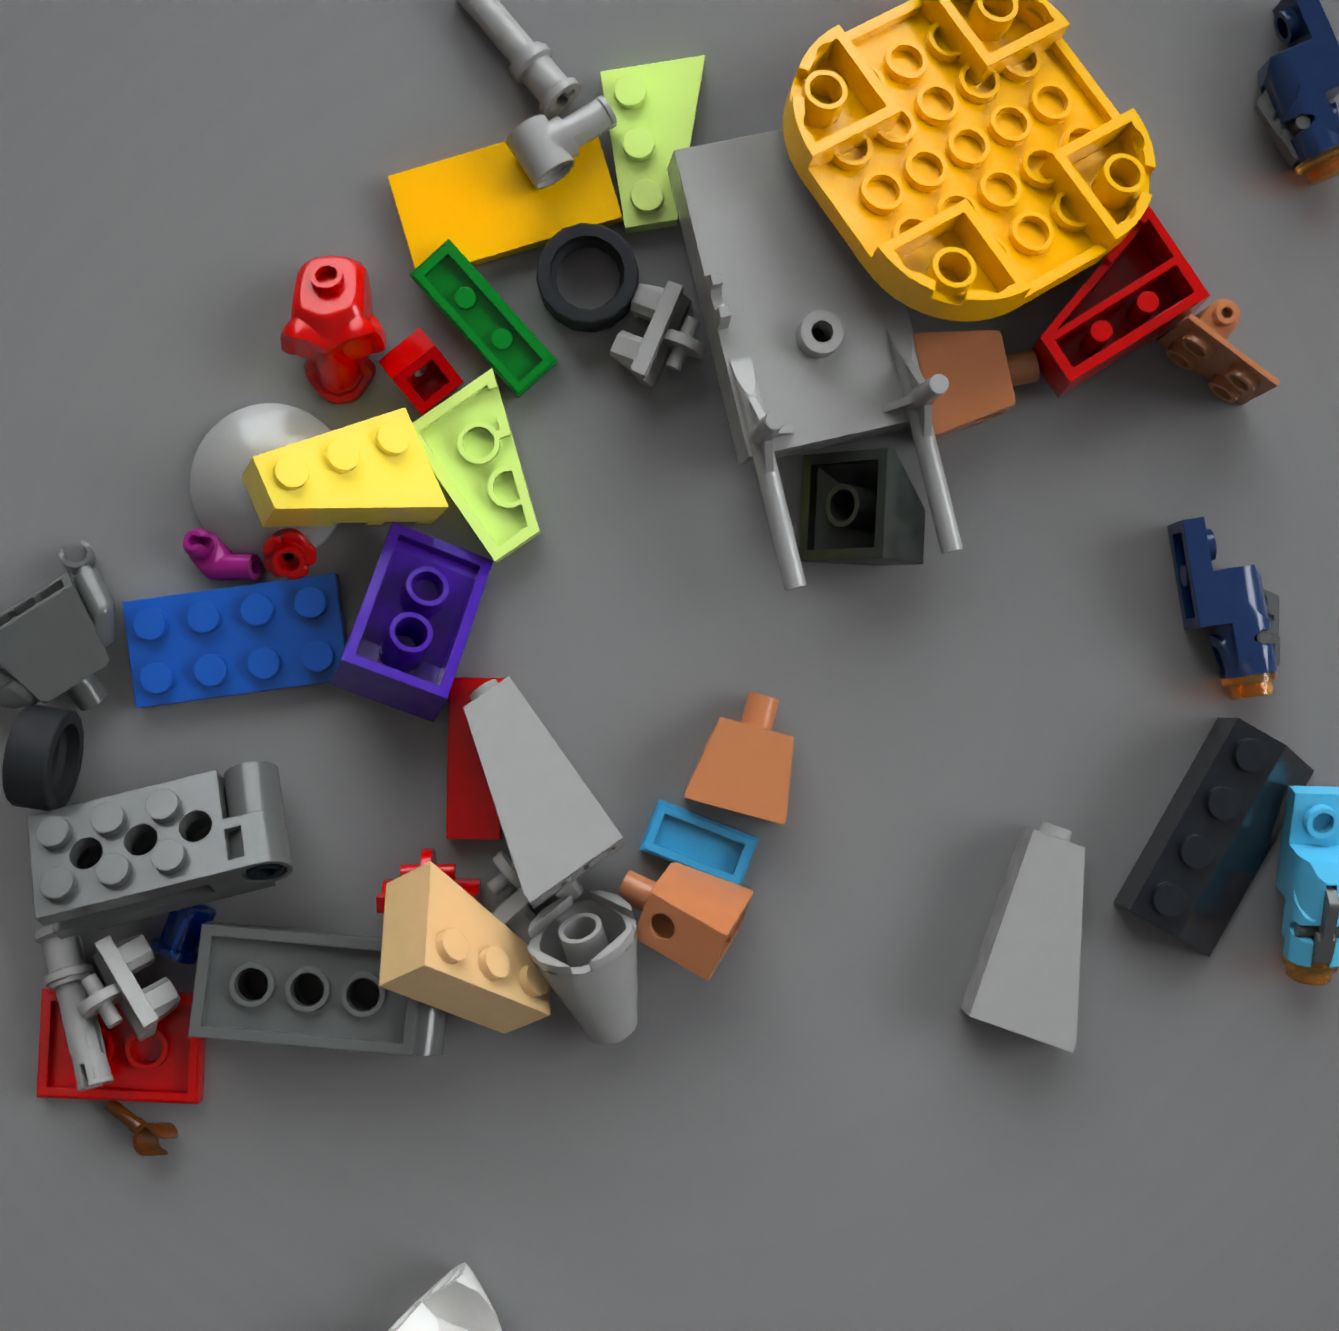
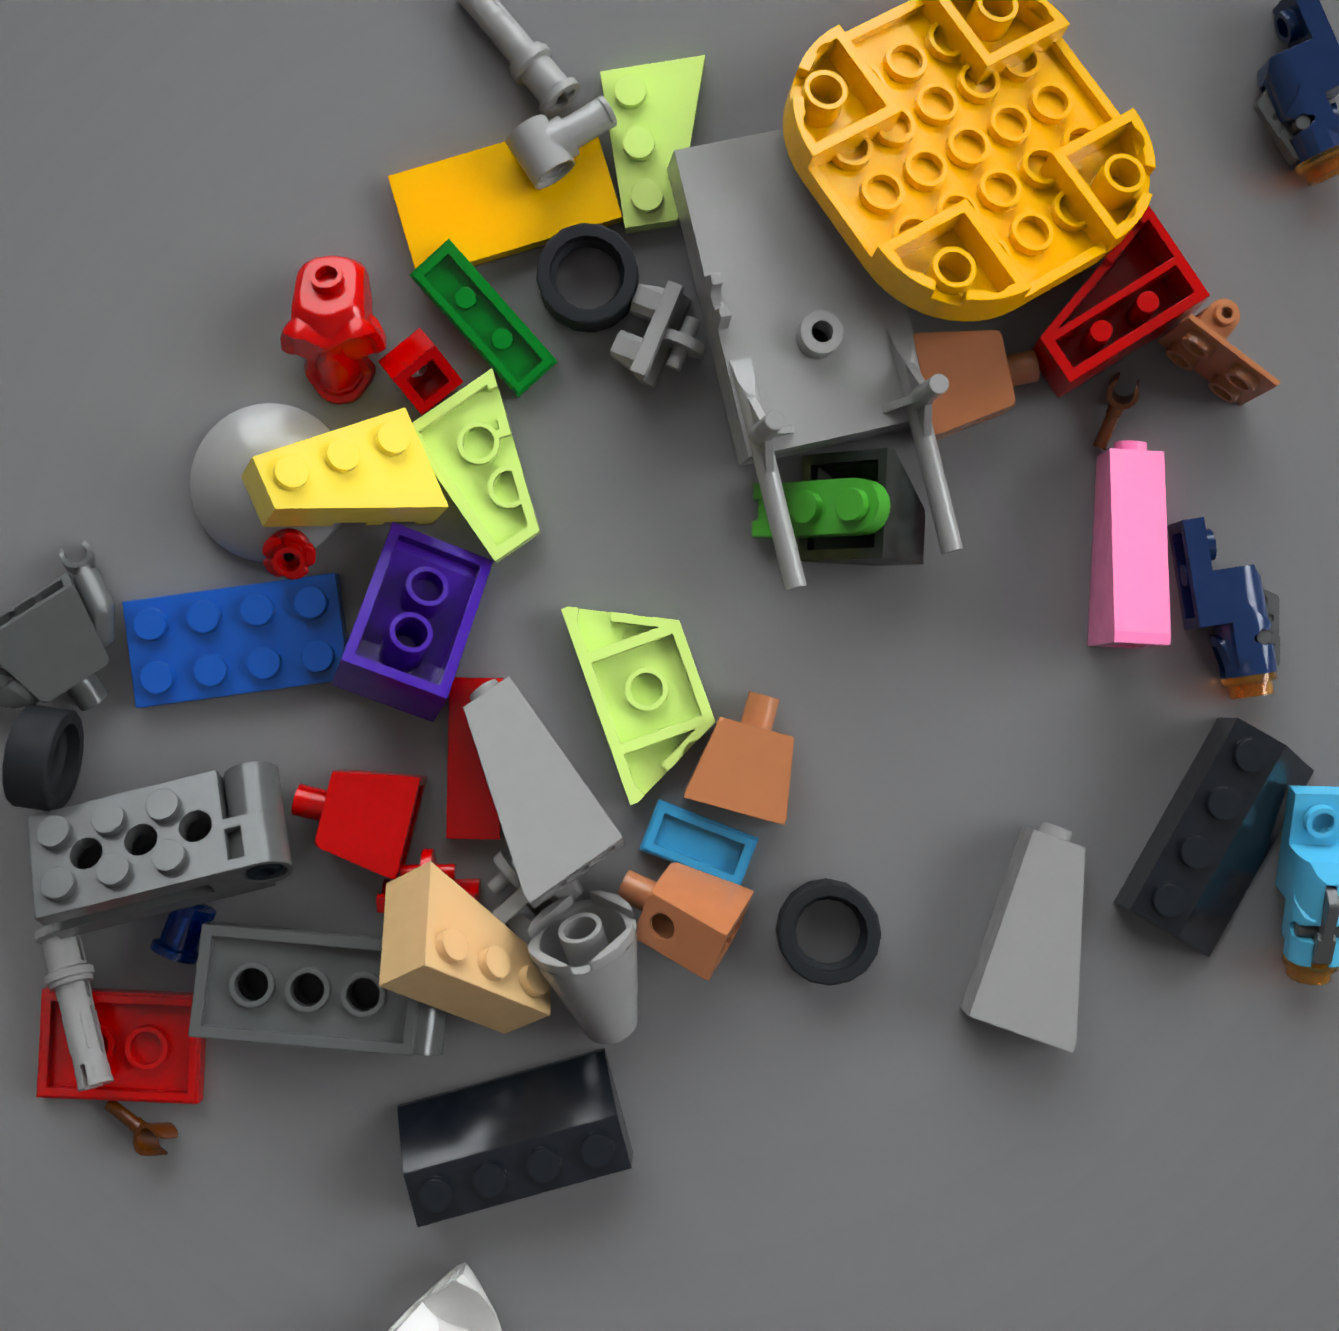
light grey hips [77,934,180,1042] -> none
magenta arm [183,528,262,581] -> none
none -> red torso [291,769,428,879]
none -> black slope [397,1048,633,1227]
none -> yellowish green wing [561,606,715,805]
none -> bright green plate [752,478,891,539]
none -> black tyre [776,878,882,986]
none -> bright pink slope [1087,440,1171,649]
none -> reddish brown hand [1093,372,1141,450]

